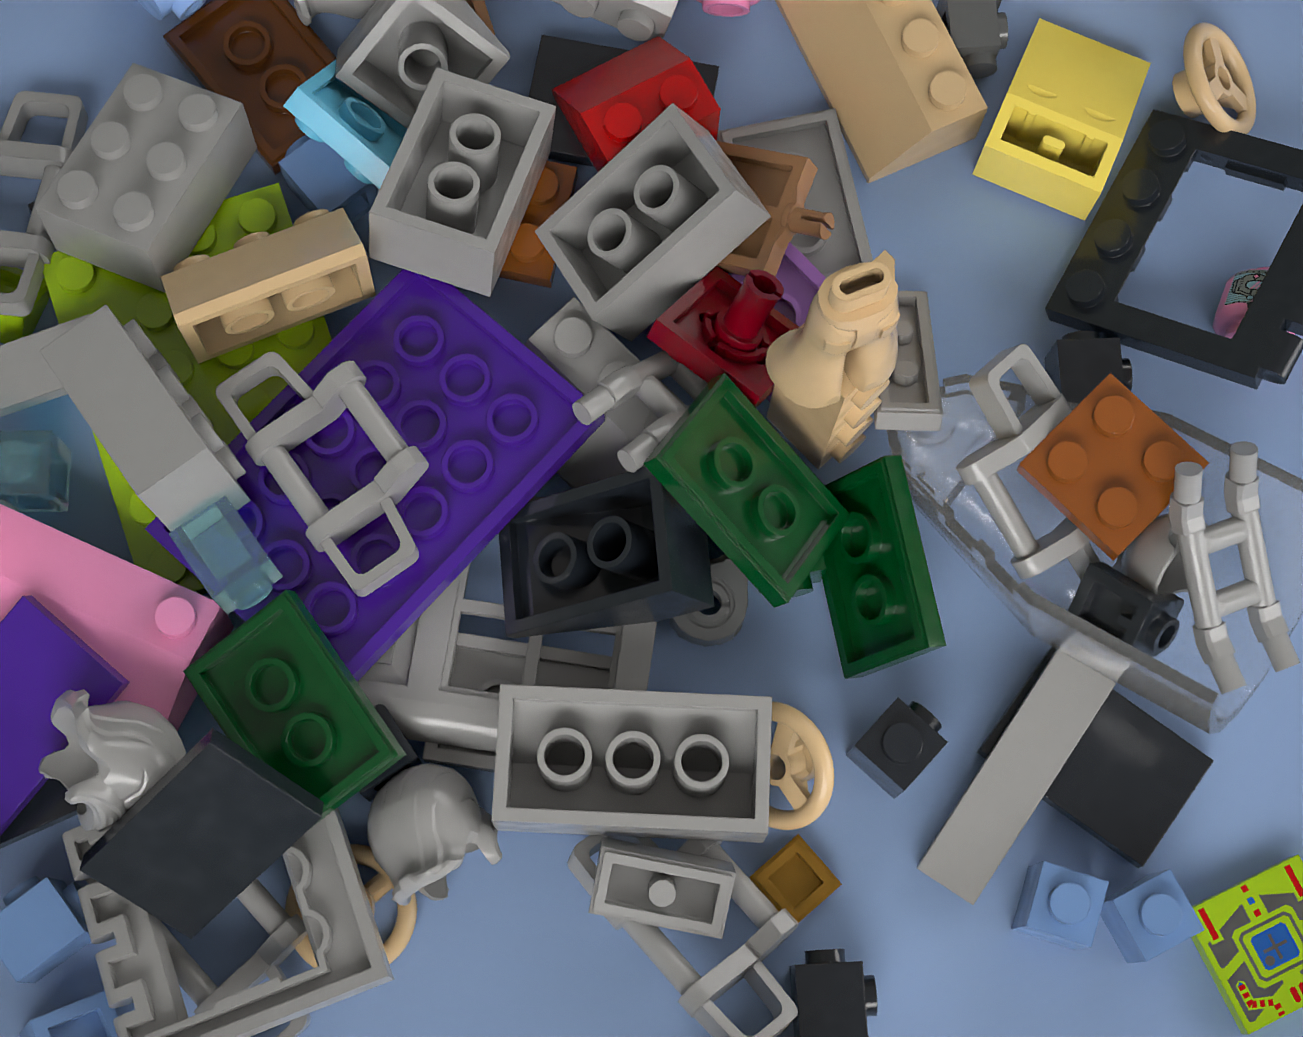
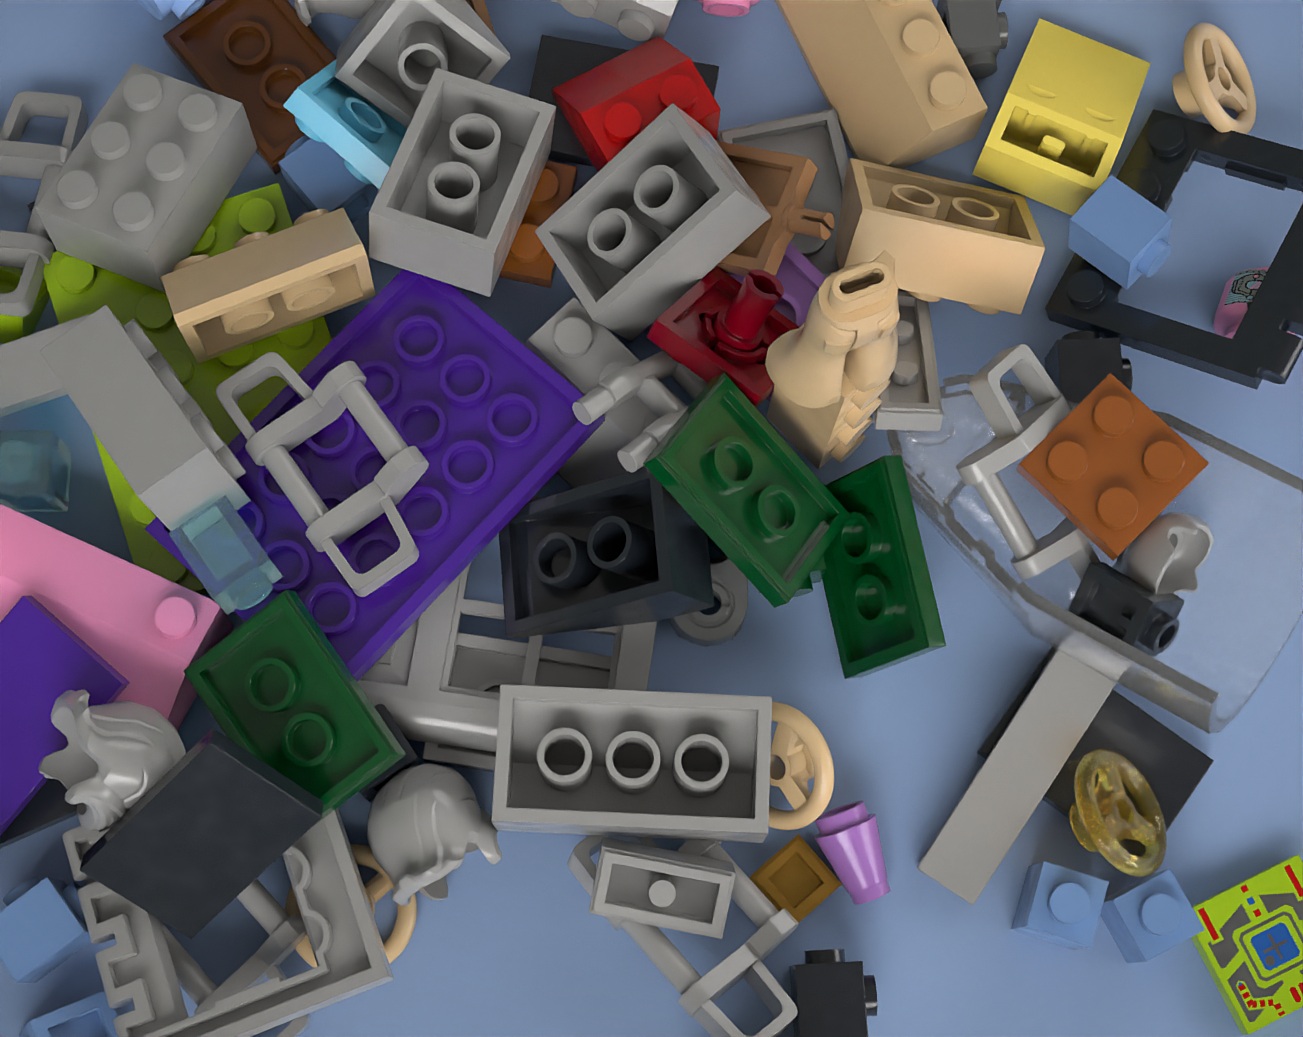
black brick [846,697,948,799] -> none
light grey piece [1169,441,1300,695] -> none
none -> medium lavender cone [814,801,891,905]
none -> tan slope [835,158,1046,315]
none -> medium blue brick [1068,175,1172,290]
none -> clear yellow piece [1069,749,1167,877]

